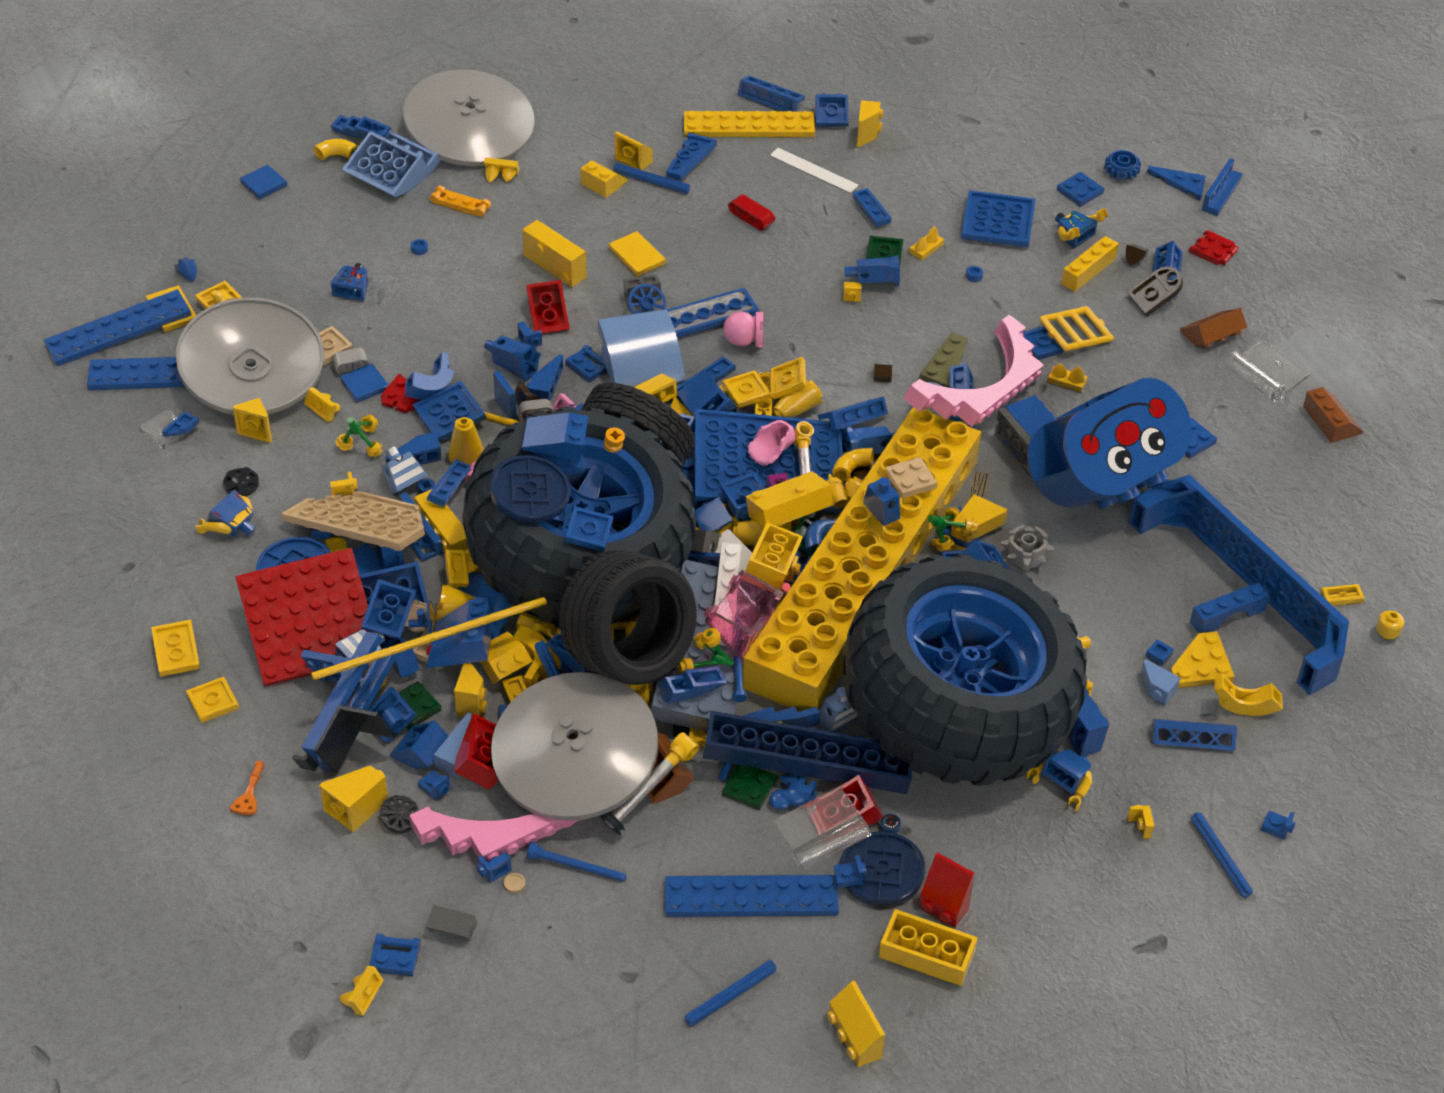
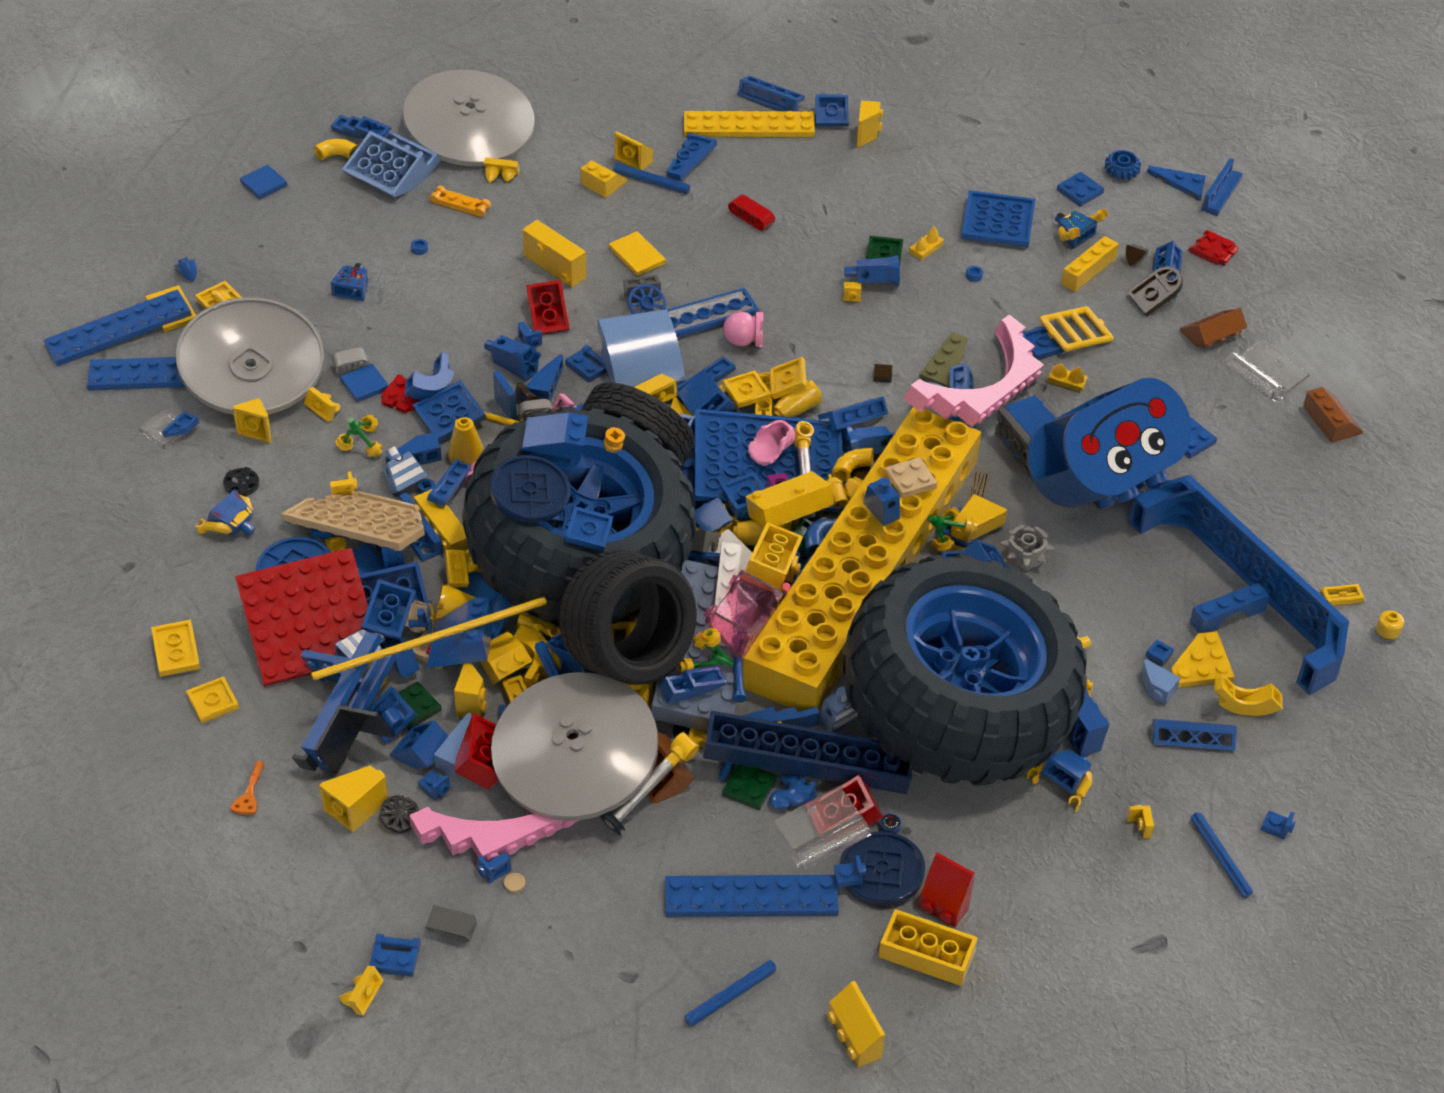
tan plate [319,326,353,365] -> none
blue piece [526,842,626,881] -> none
white sticker [771,148,858,192] -> none
blue plate [853,188,891,227] -> none

